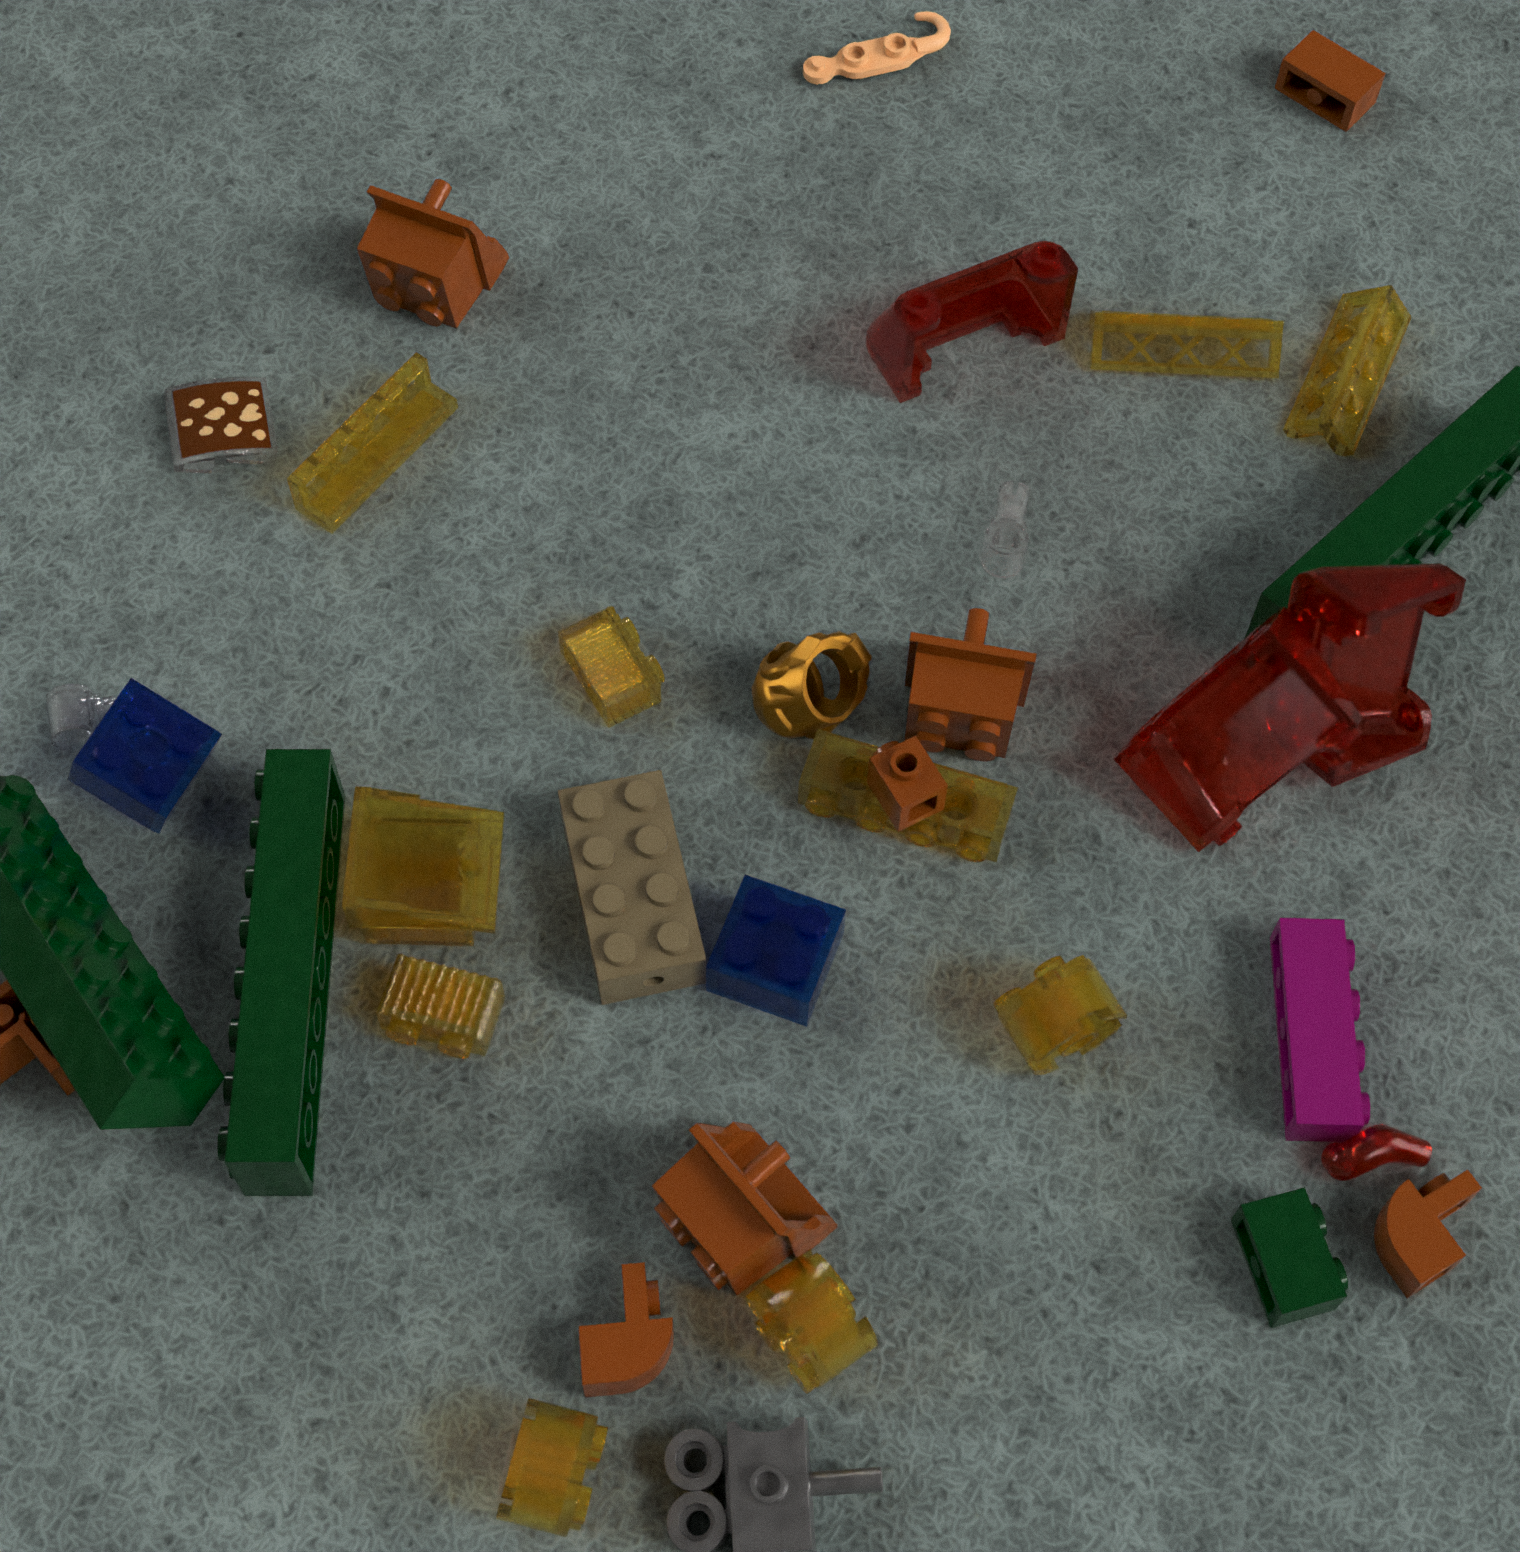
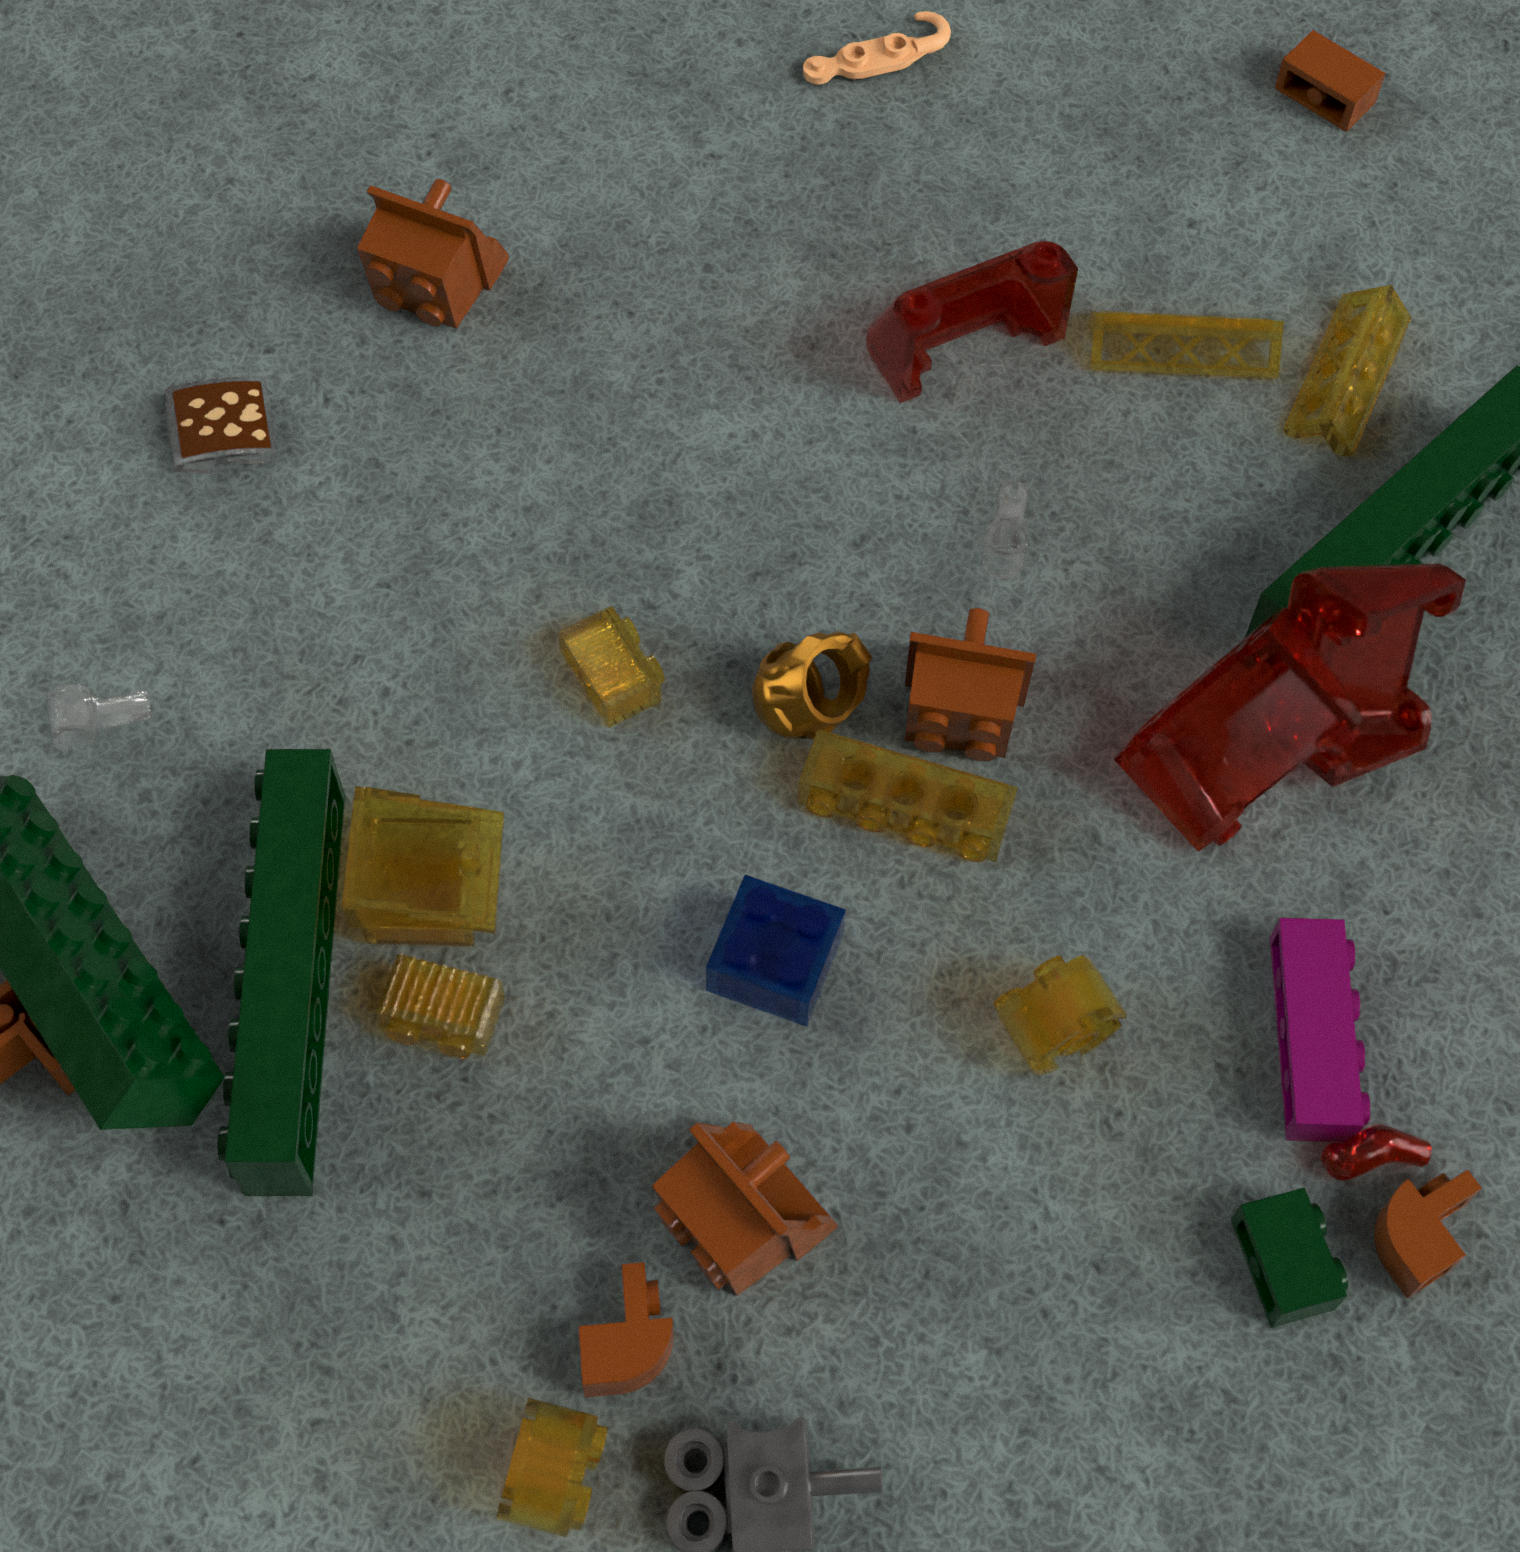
clear blue brick [67,678,222,834] -> none
clear yellow fence [287,352,458,534] -> none
dark tan brick [558,770,707,1005] -> none
clear yellow brick [745,1249,878,1394] -> none
dark orange brick [867,735,948,832] -> none

